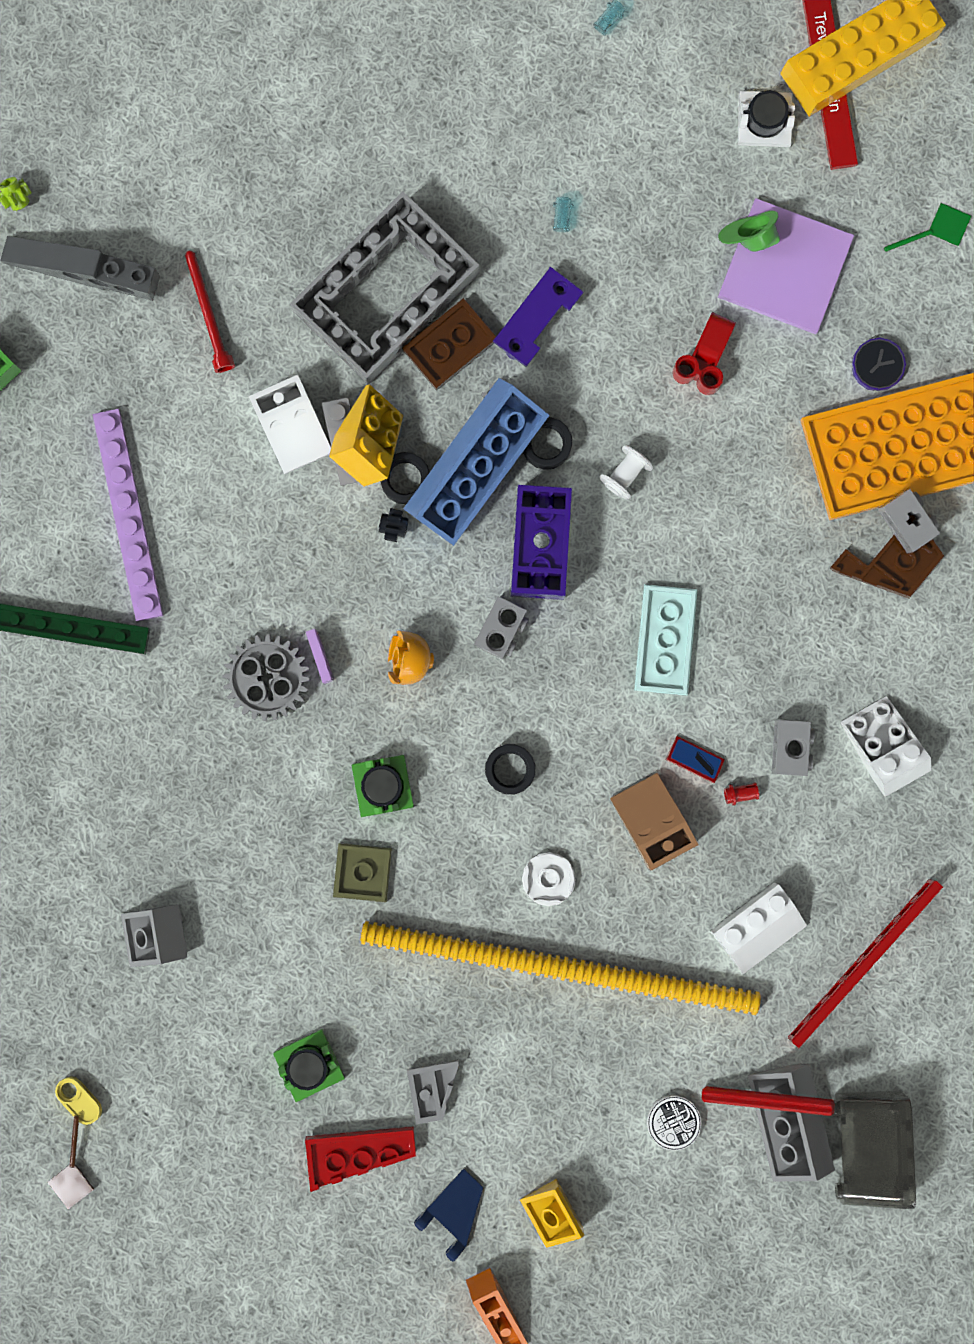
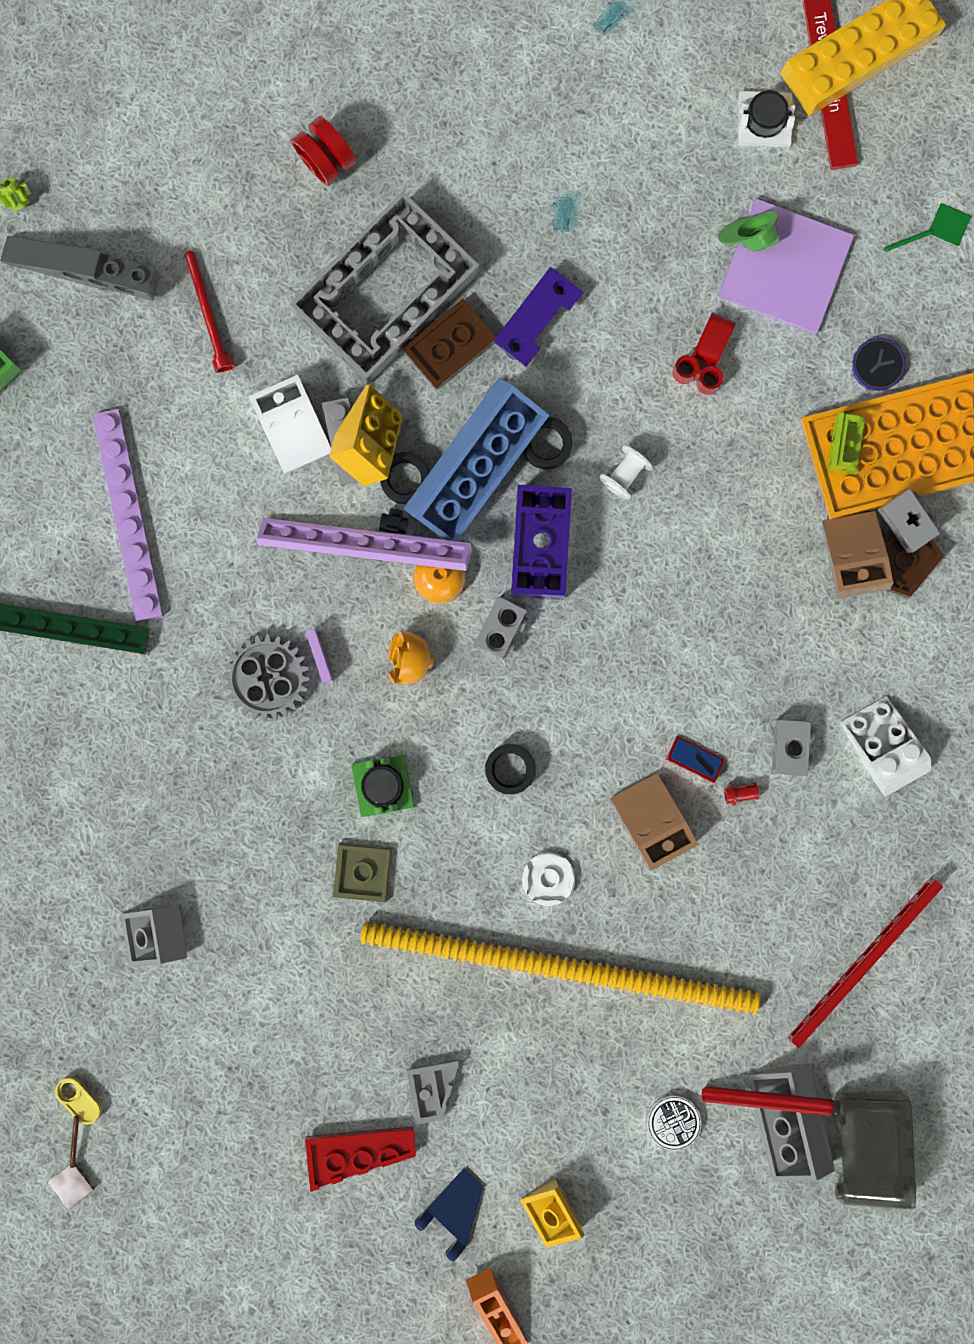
piece [273,1029,345,1102] -> none
light aqua tile [634,584,697,696] -> none
white slope [711,883,807,974] -> none
none -> lavender plate [257,518,472,571]
none -> red wheel [290,116,357,186]
none -> light orange cylinder [413,565,466,604]
none -> medium nougat slope [822,511,893,599]
none -> lime hinge [827,412,865,475]

